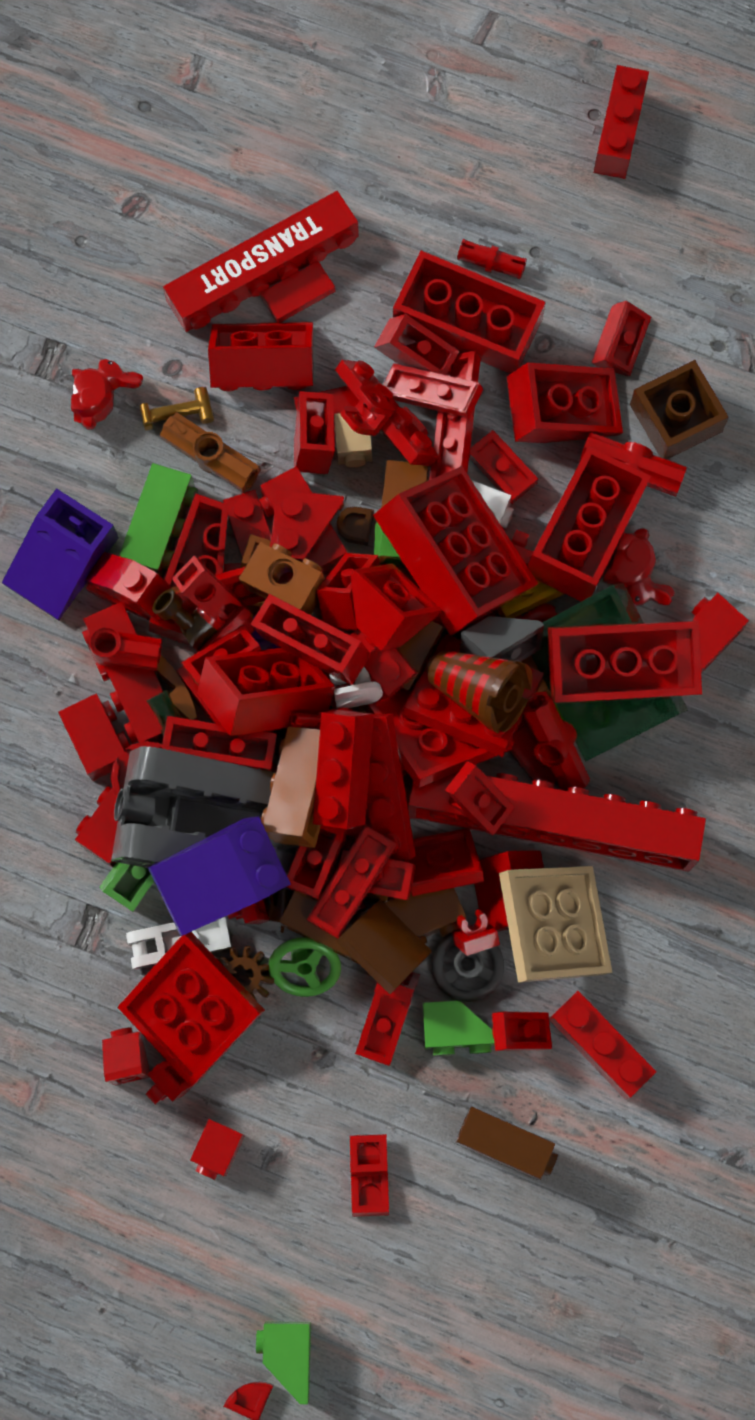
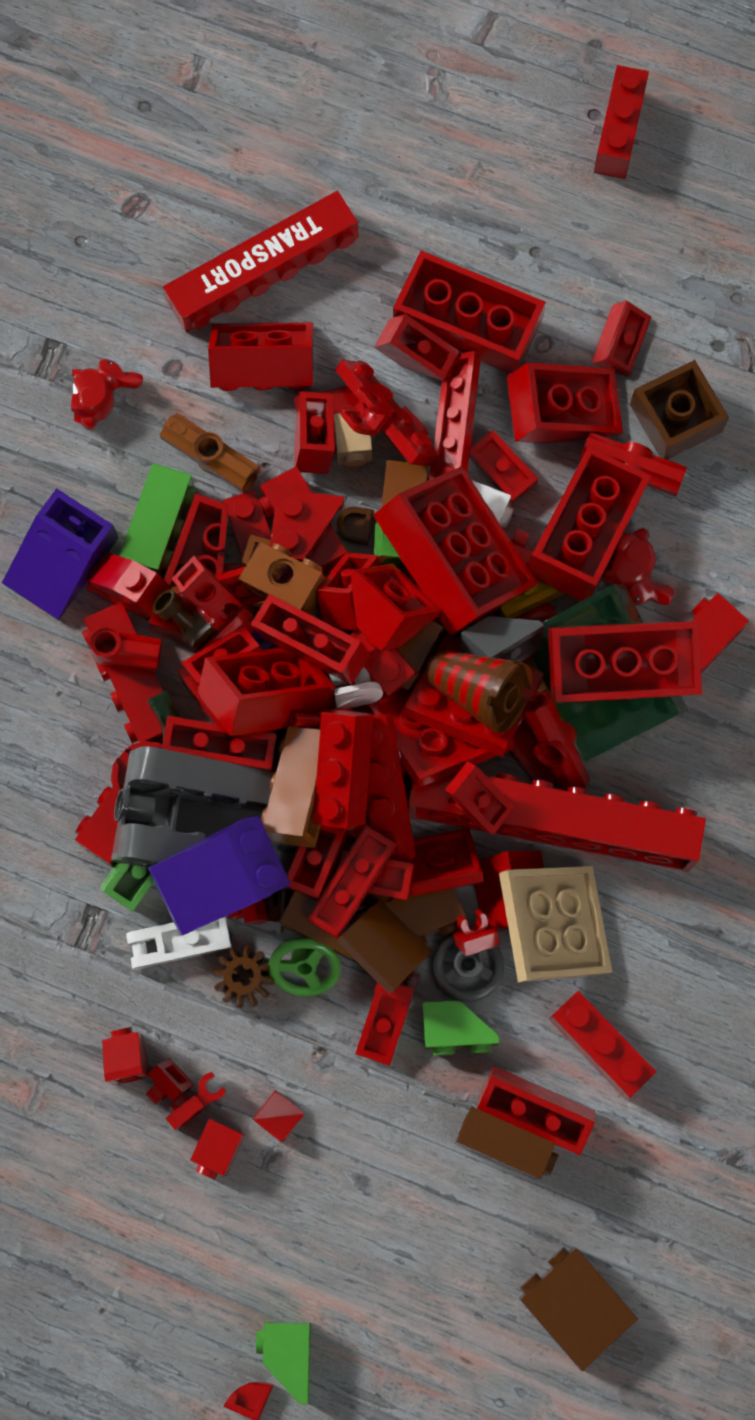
red brick [58,693,130,781] -> none
red plate [117,932,265,1087] -> none
pearl gold piece [140,387,214,430] -> none
dark orange slope [154,655,199,721] -> none
red tile [261,261,336,323] -> none
red slope [350,1134,389,1217] -> none
tile [383,363,483,418] -> none
red pin [457,239,527,280] -> none
red plate [492,1011,552,1051] -> none
none -> red plate [166,1072,227,1131]
none -> red slope [252,1090,305,1143]
none -> red brick [477,1065,595,1156]
none -> reddish brown brick [518,1247,638,1372]

